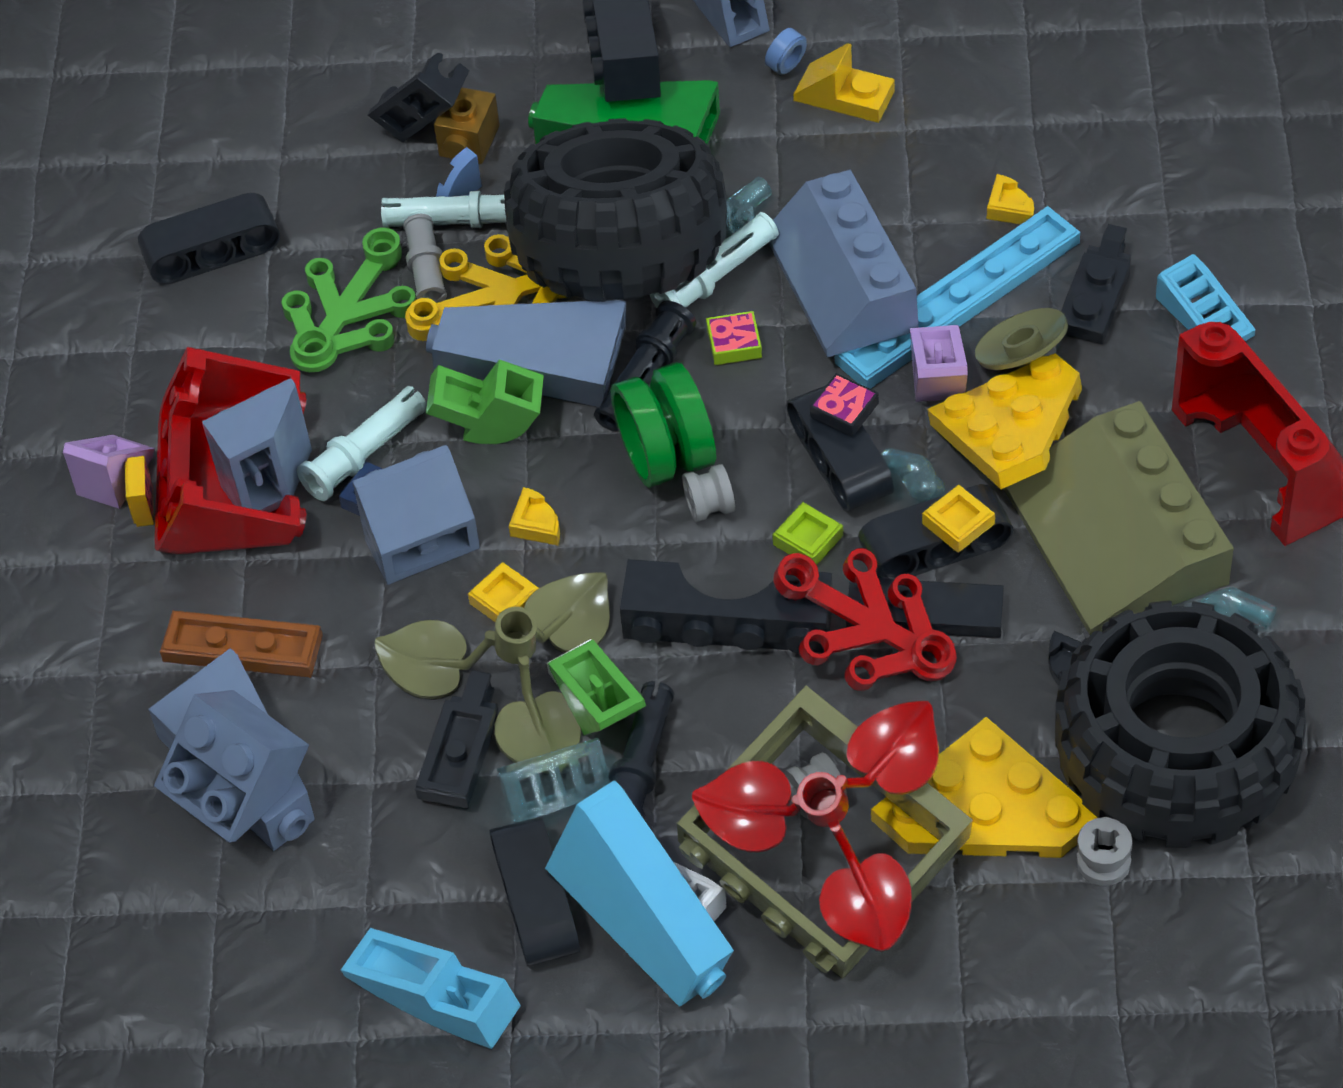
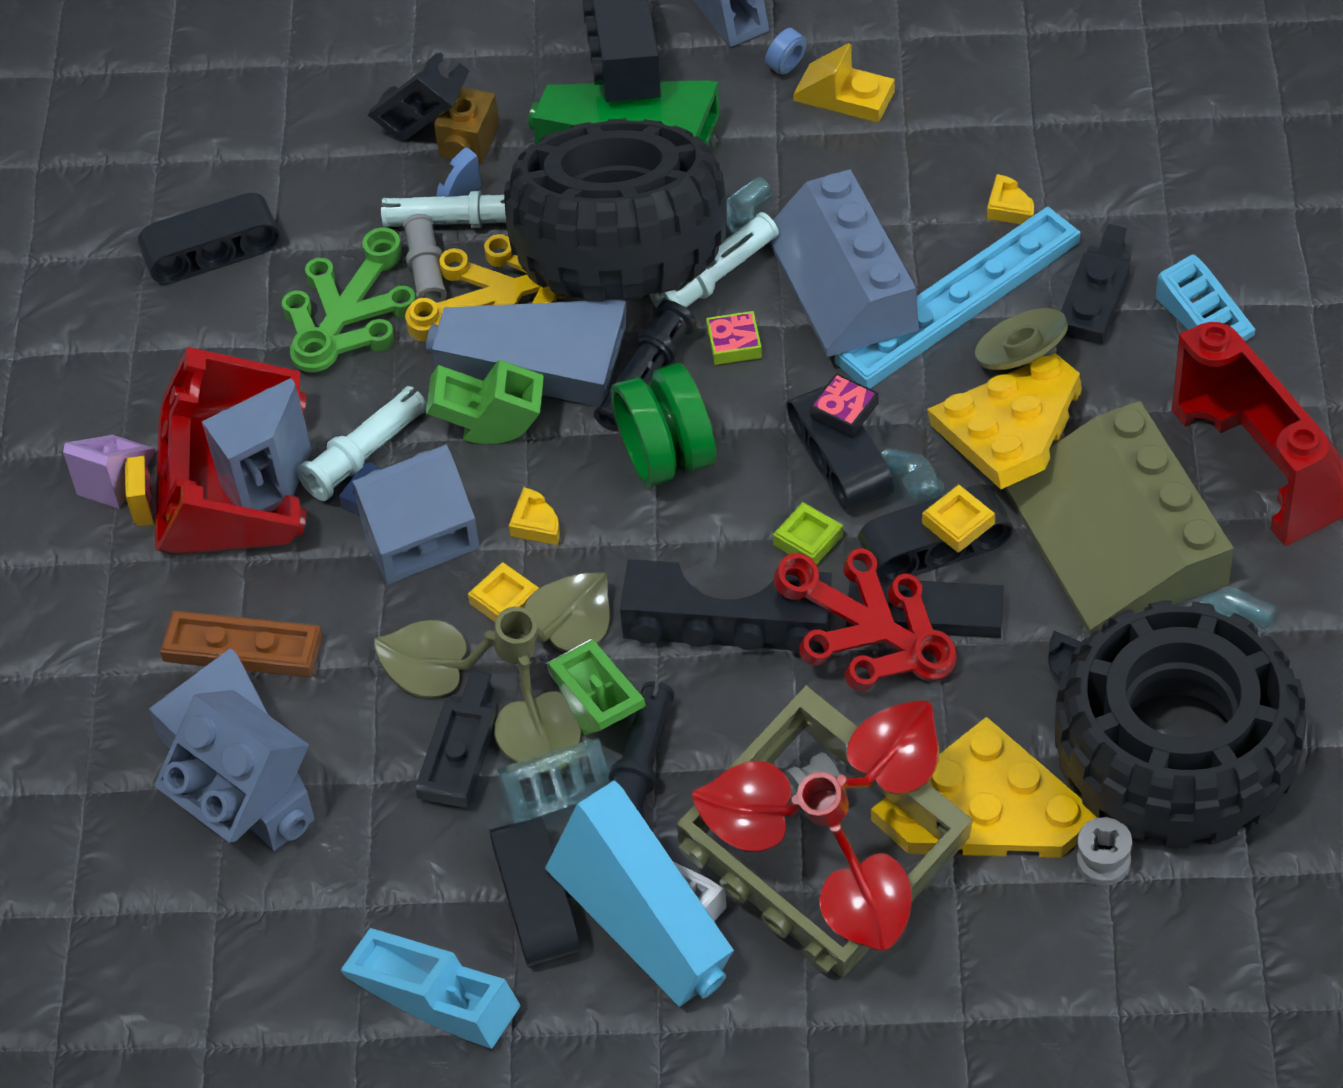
light grey wheel [682,464,735,522] -> none
lavender slope [910,325,968,402] -> none

